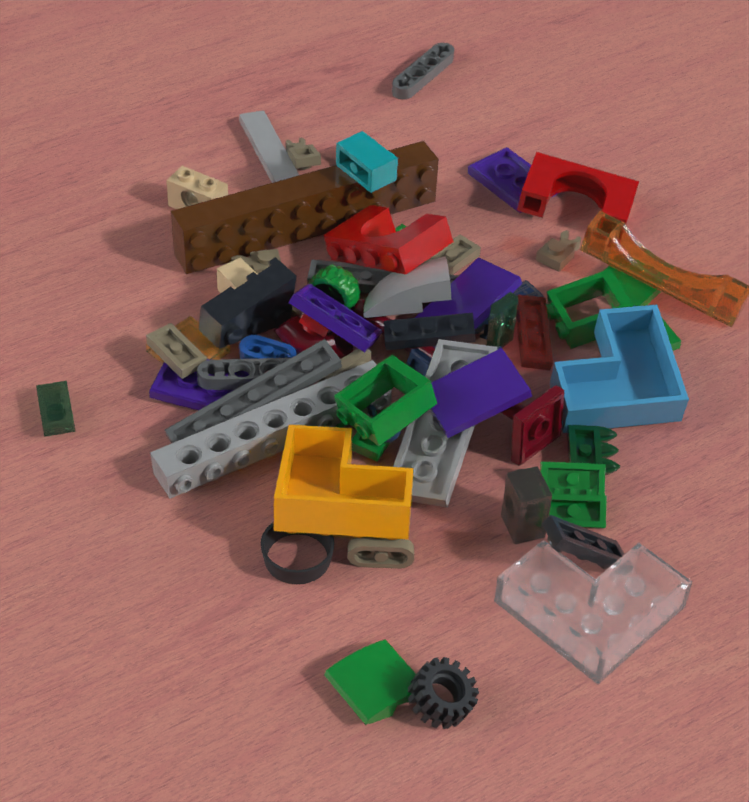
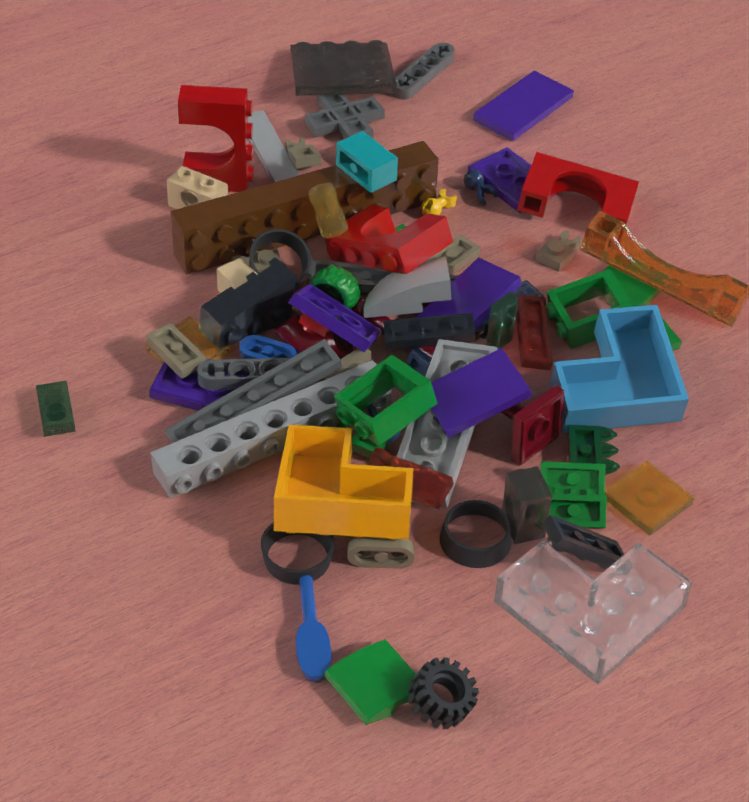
none -> red arch [177,85,254,192]
none -> black tyre [249,229,312,287]
none -> clear smoke plate [290,40,397,96]
none -> blue piece [296,575,331,682]
none -> dark grey plate [305,89,385,139]
none -> clear yellow piece [308,183,348,238]
none -> clear red plate [368,447,454,509]
none -> yellow arm [421,189,457,215]
none -> black tyre [440,500,511,568]
none -> dark blue arm [463,169,497,206]
none -> dark purple tile [473,70,574,141]
none -> clear yellow tile [605,460,694,536]

